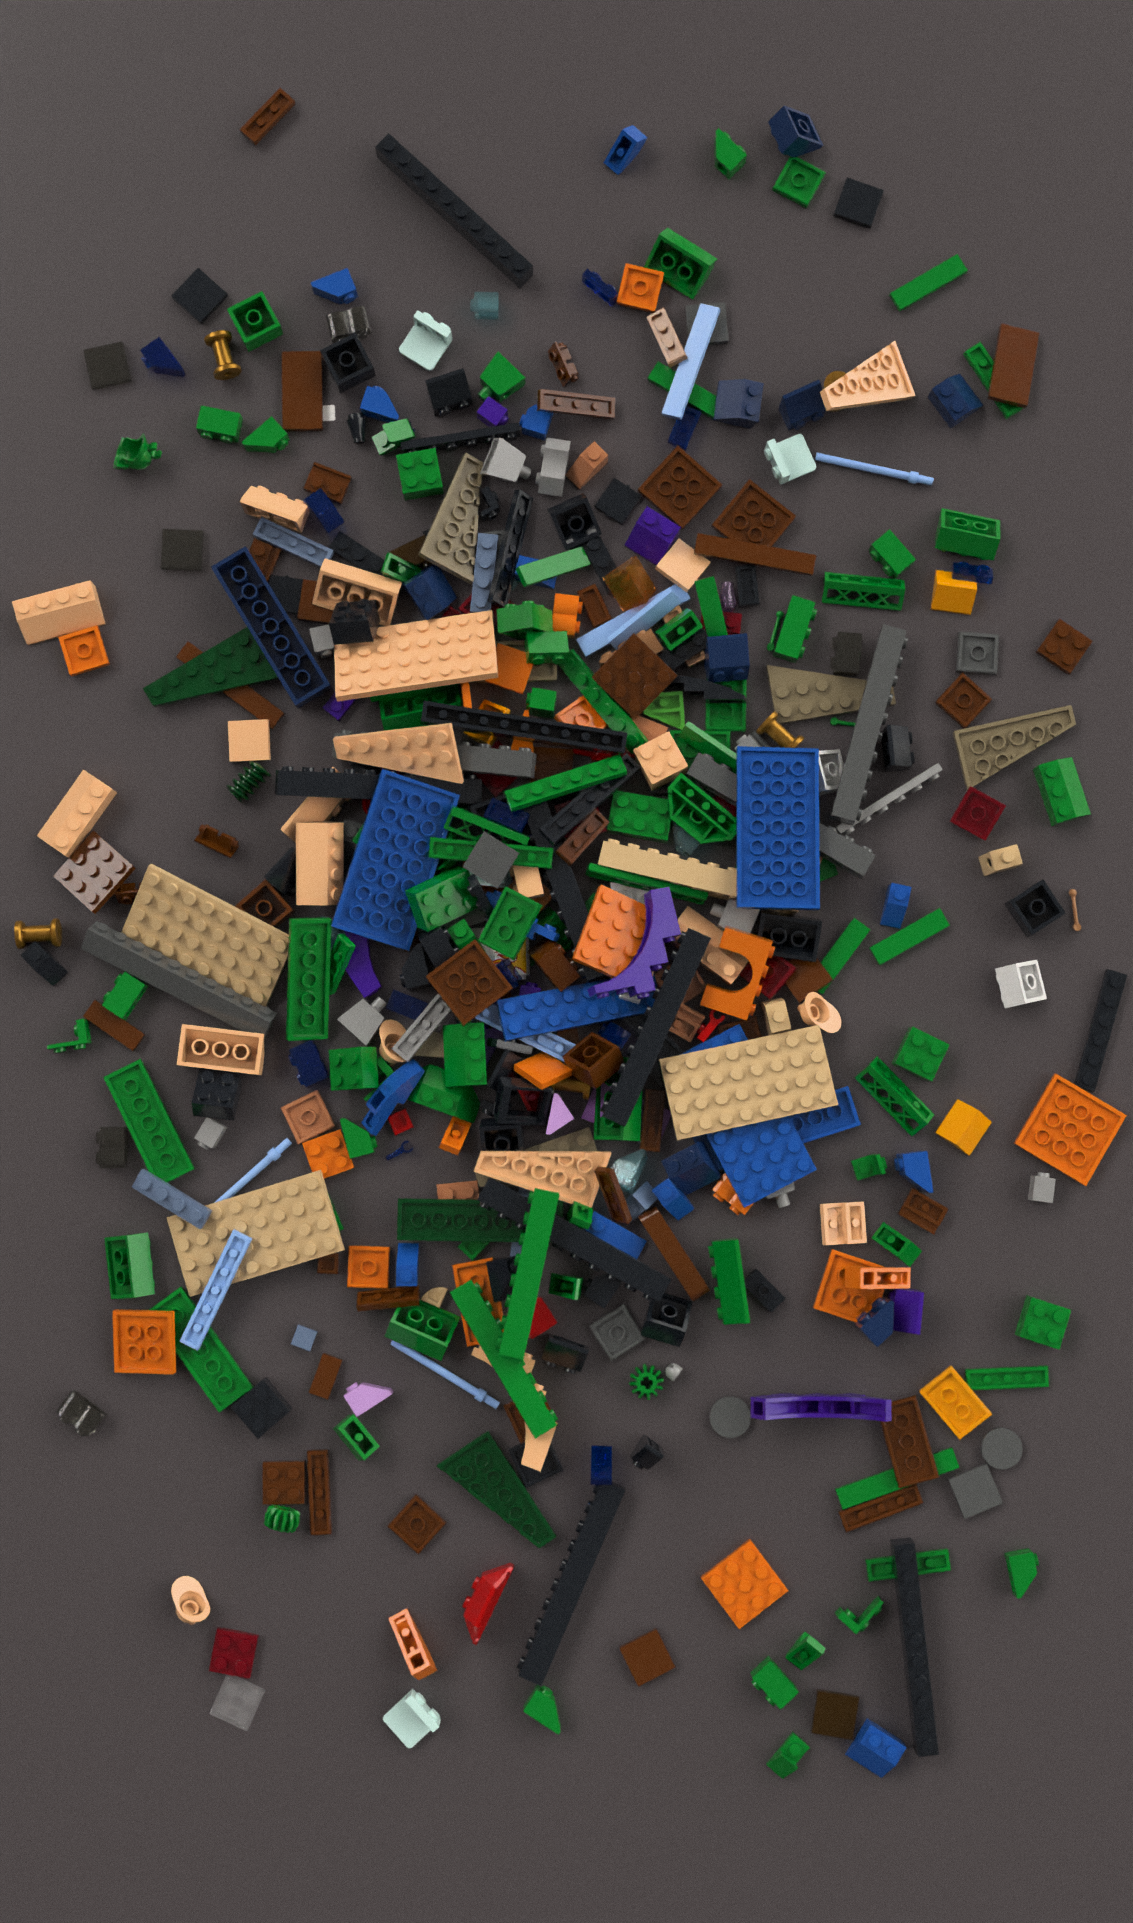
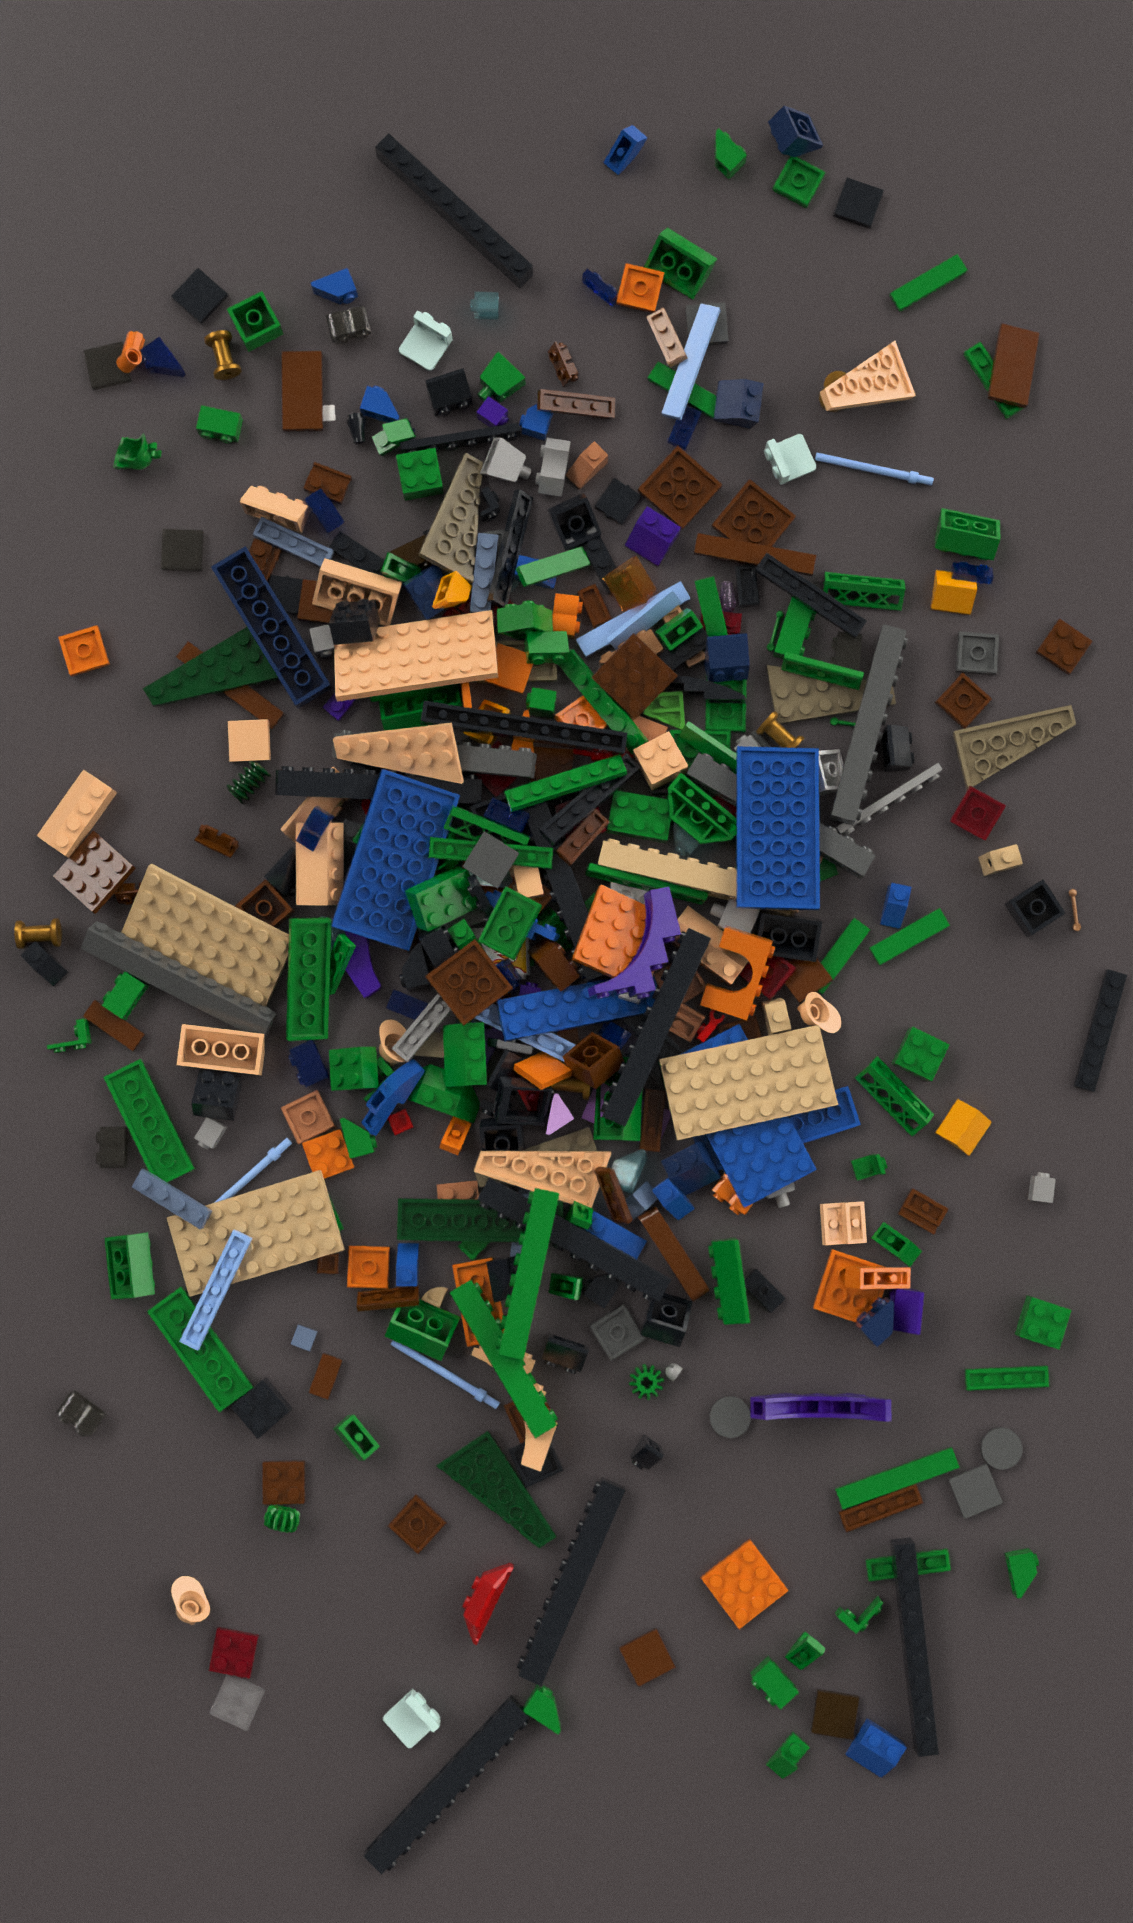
light nougat slope [12,580,105,645] -> none
orange plate [112,1309,176,1374] -> none
reddish brown plate [240,88,295,146] -> none
green slope [242,416,290,453] -> none
reddish brown tile [307,1449,332,1536] -> none
black brick [320,333,376,393] -> none
light grey torso [337,996,387,1046] -> none
lavender slope [344,1382,393,1417] -> none
clear blue hand [386,1141,413,1161] -> none
orange slope [388,1608,437,1680] -> none
red slope [529,1296,557,1339] -> none
clear blue plate [591,1445,612,1485] -> none
light nougat tile [655,539,711,592] -> none
dark blue slope [778,379,826,431] -> none
green brick [869,529,916,579] -> none
reddish brown tile [880,1395,939,1488] -> none
blue slope [894,1151,933,1193] -> none
light orange tile [919,1365,992,1440] -> none
dark blue slope [928,374,983,429] -> none
white slope [995,960,1047,1008] -> none
orange plate [1013,1073,1127,1186] -> none
green slope [1033,757,1091,826] -> none
none -> orange piece [117,331,145,373]
none -> clear blue slope [296,806,335,852]
none -> black brick [363,1695,529,1875]
none -> light orange slope [432,571,472,609]
none -> black plate [755,553,867,639]
none -> green tile [781,652,864,690]

